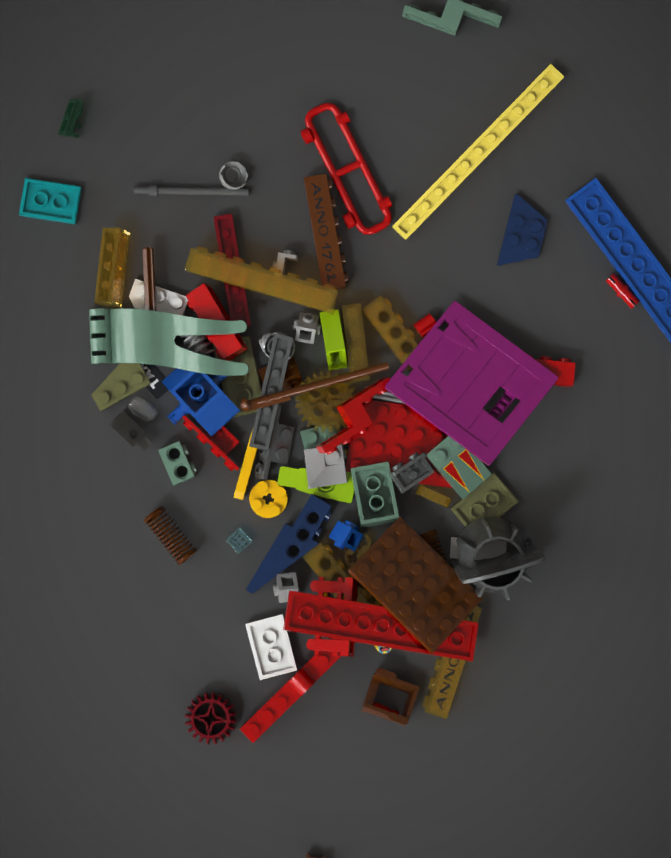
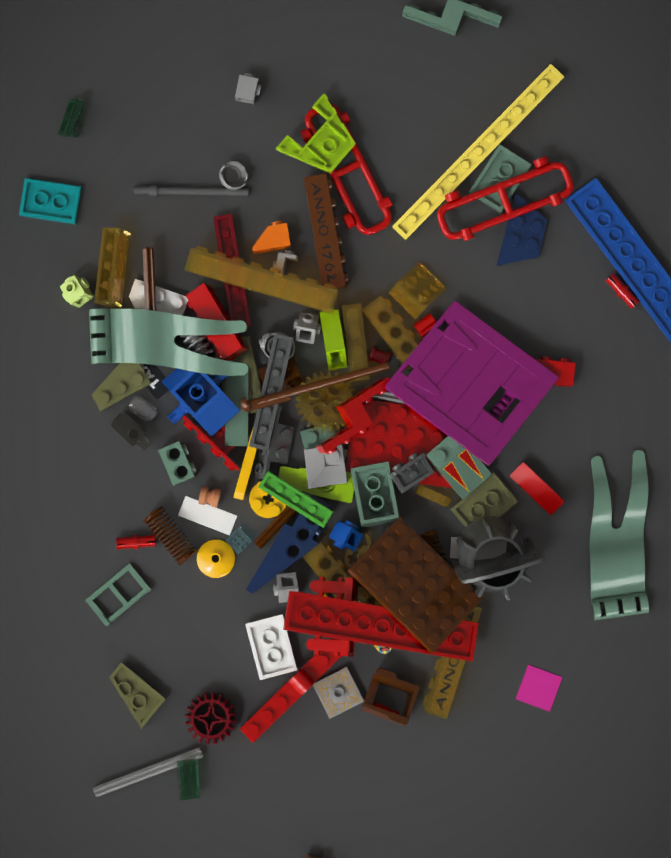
none -> yellowish green brick [60,275,94,308]
none -> sand green window [85,563,152,627]
none -> light grey axle [93,747,203,797]
none -> olive wing [109,662,166,729]
none -> red pin [116,534,156,550]
none -> clear green plate [177,758,200,800]
none -> white sticker [178,496,237,535]
none -> yellow dish [197,540,235,578]
none -> nougat wheel [198,486,221,508]
none -> sand green sticker [225,372,249,446]
none -> light grey brick [235,73,262,104]
none -> orange slope [252,221,291,254]
none -> reddish brown axle [254,506,297,549]
none -> bright green tile [258,471,334,528]
none -> lime wing [276,93,356,173]
none -> light grey plate [313,667,364,719]
none -> dark red bush [368,345,392,364]
none -> clear yellow bracket [389,263,446,320]
none -> red bar [437,156,574,241]
none -> sand green plate [469,144,532,214]
none -> red slope [509,462,565,516]
none -> dark pink sticker [516,665,562,712]
none -> sand green flag [589,450,649,621]

